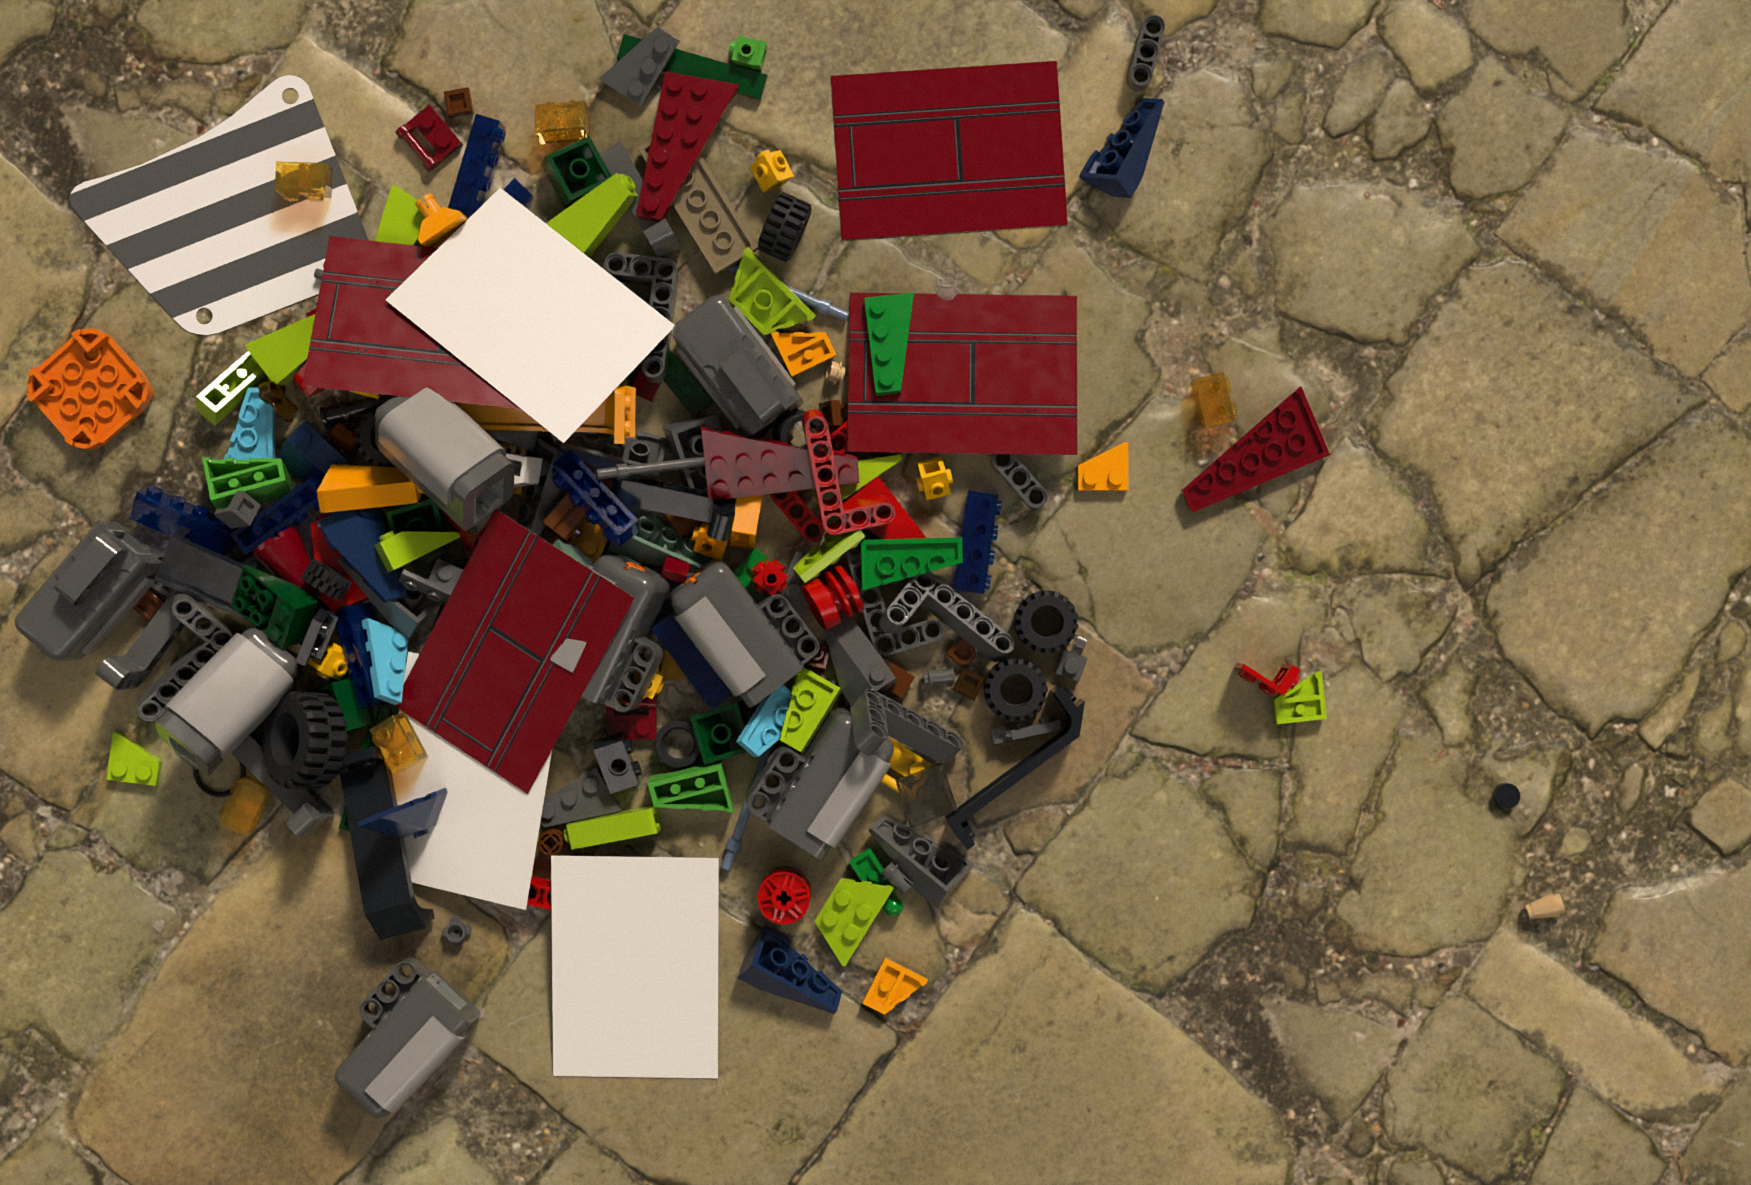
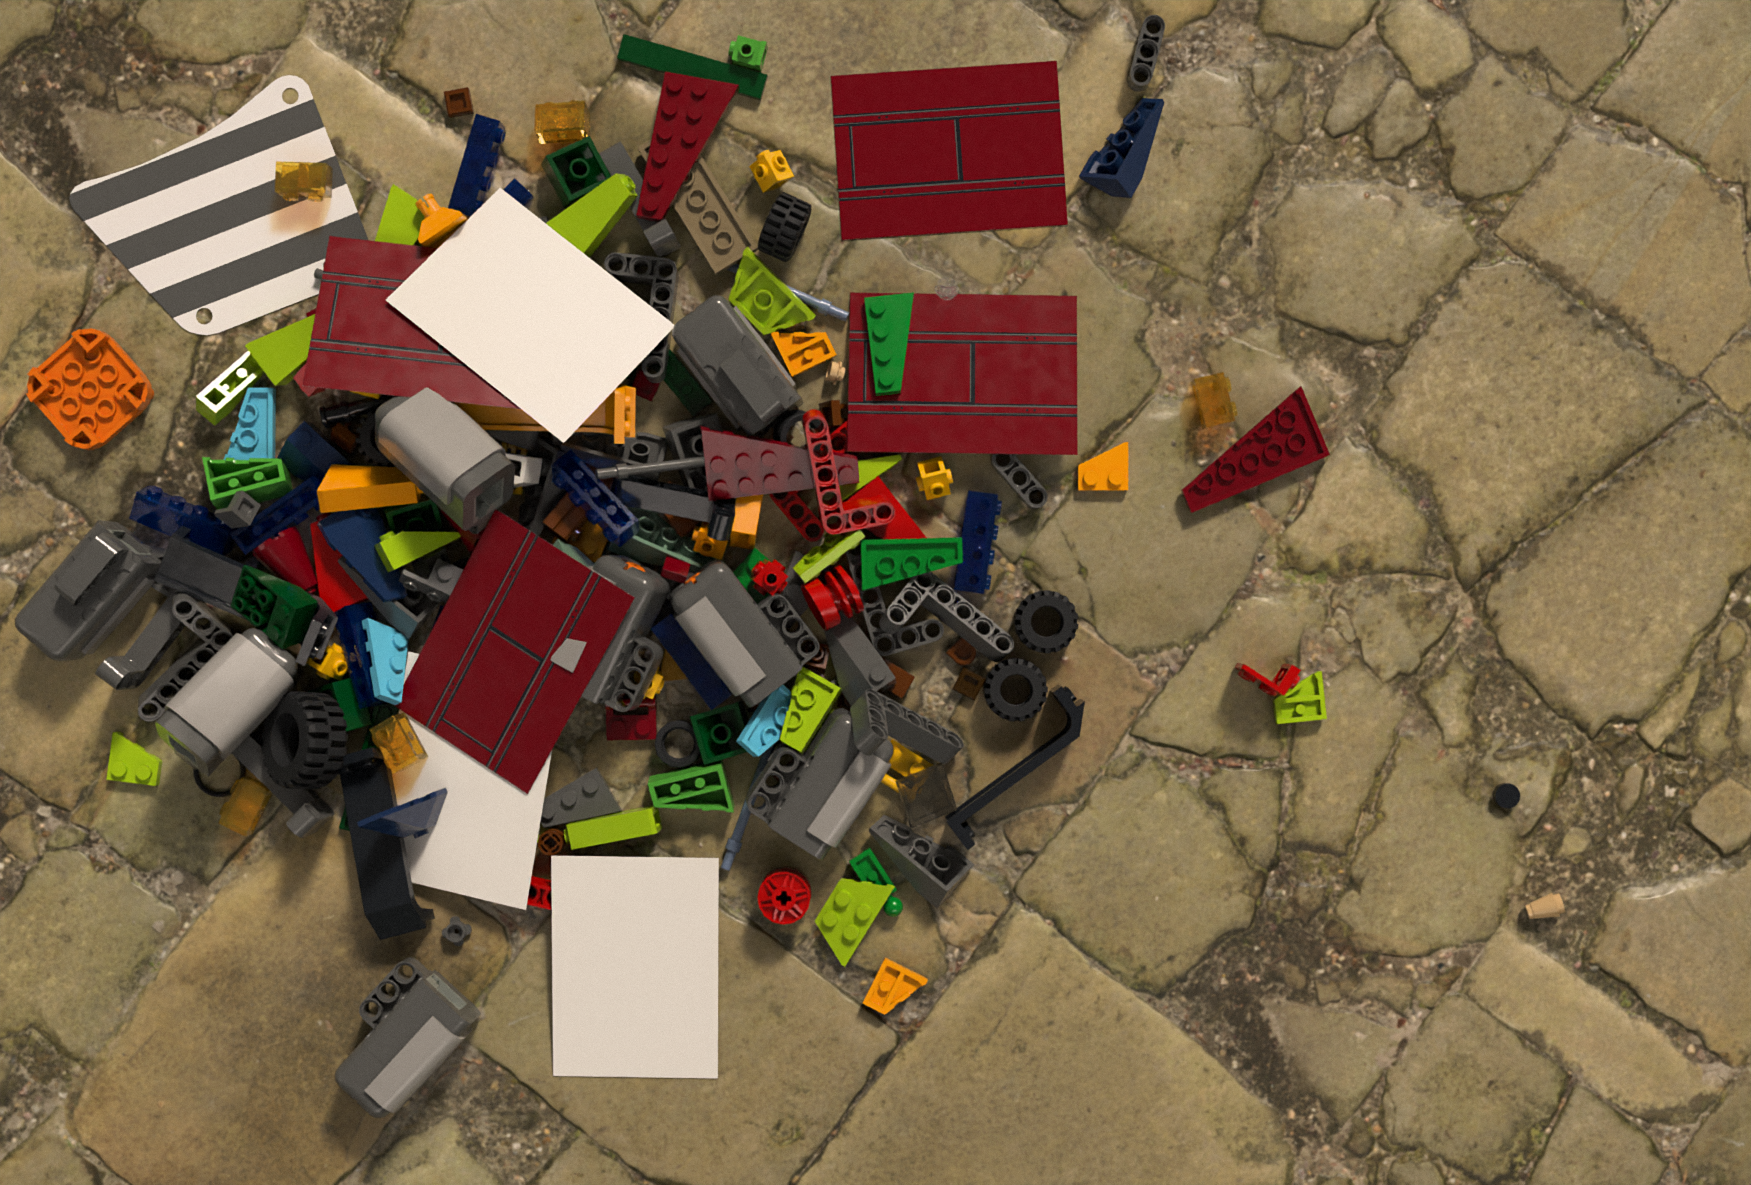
reddish brown tile [133,588,165,622] -> none
dark brown plate [258,380,298,422] -> none
black tyre [301,559,352,601] -> none
dark red plate [395,104,463,172] -> none
black brick [593,731,642,794] -> none
dark grey wing [599,27,680,106] -> none
dark blue wedge [738,925,842,1014] -> none
dark grey pin [881,862,913,895] -> none
dark grey pin [923,667,955,688] -> none
dark grey hinge [991,716,1062,745] -> none
dark grey plate [1055,635,1088,682] -> none

